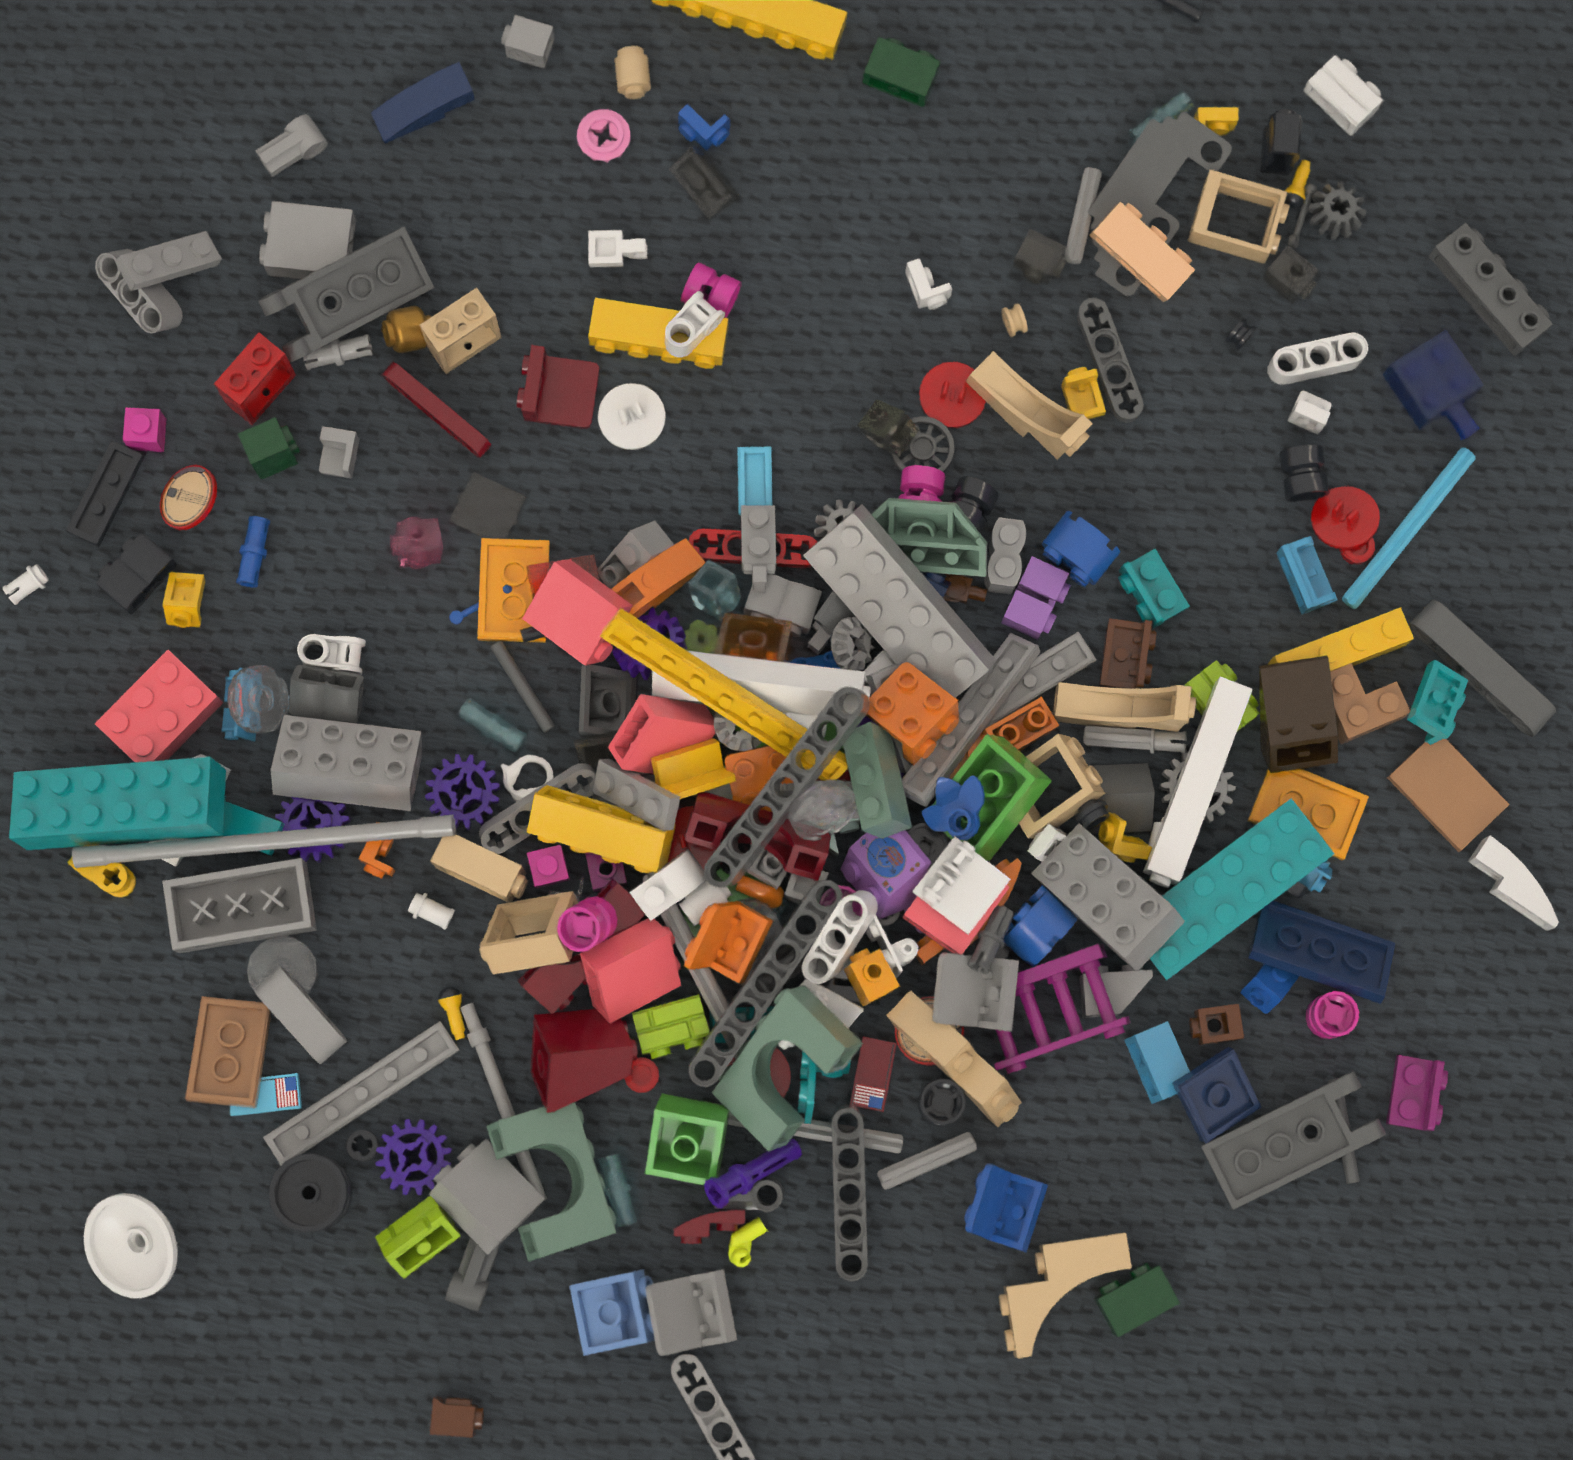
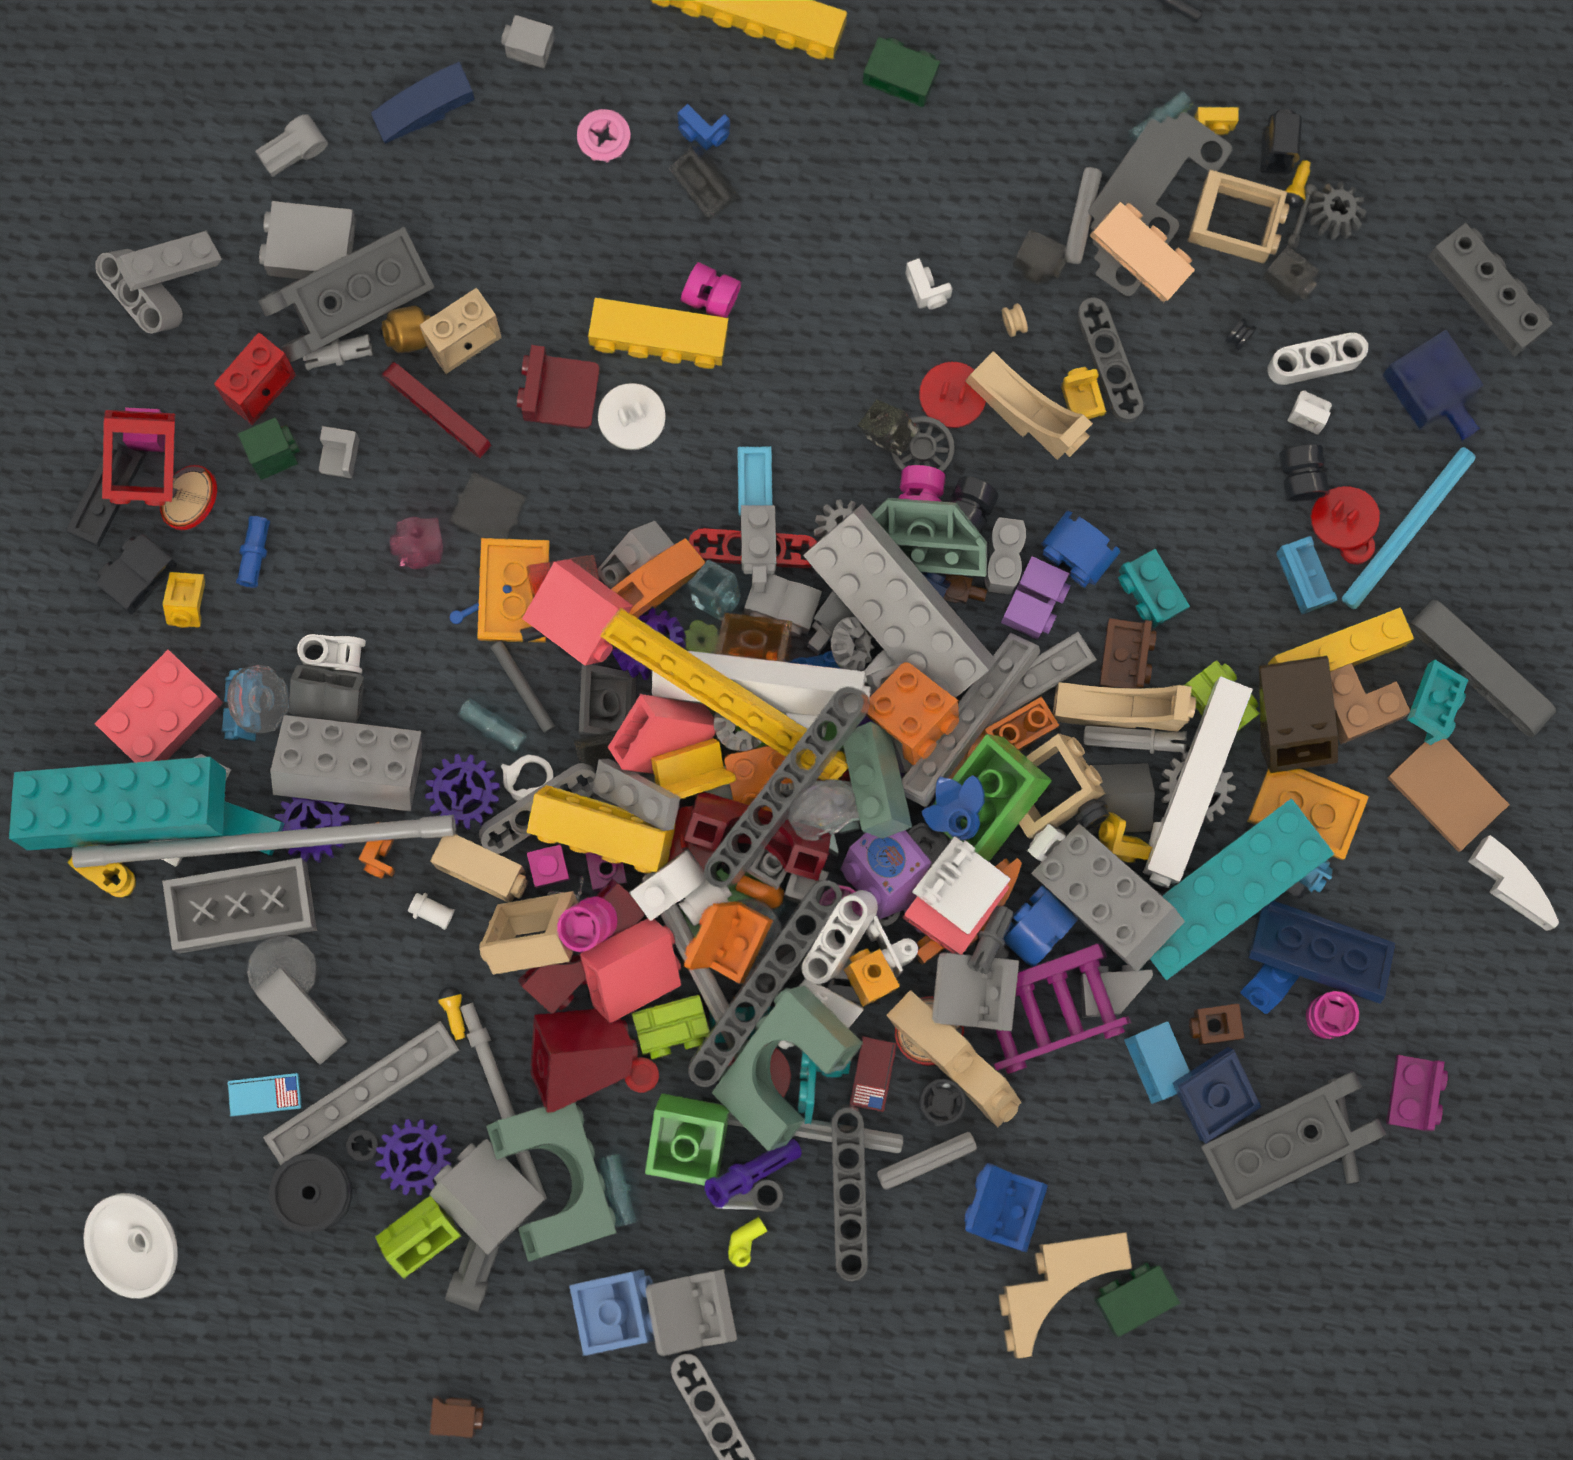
white pin [2,564,49,605] -> none
medium nougat tile [185,996,271,1108] -> none
white plate [589,230,647,267] -> none
tan brick [615,46,651,99] -> none
white piece [665,291,725,357] -> none
dark red slope [674,1210,745,1244] -> none
white brick [1303,55,1383,136] -> none
none -> red window [102,410,175,506]

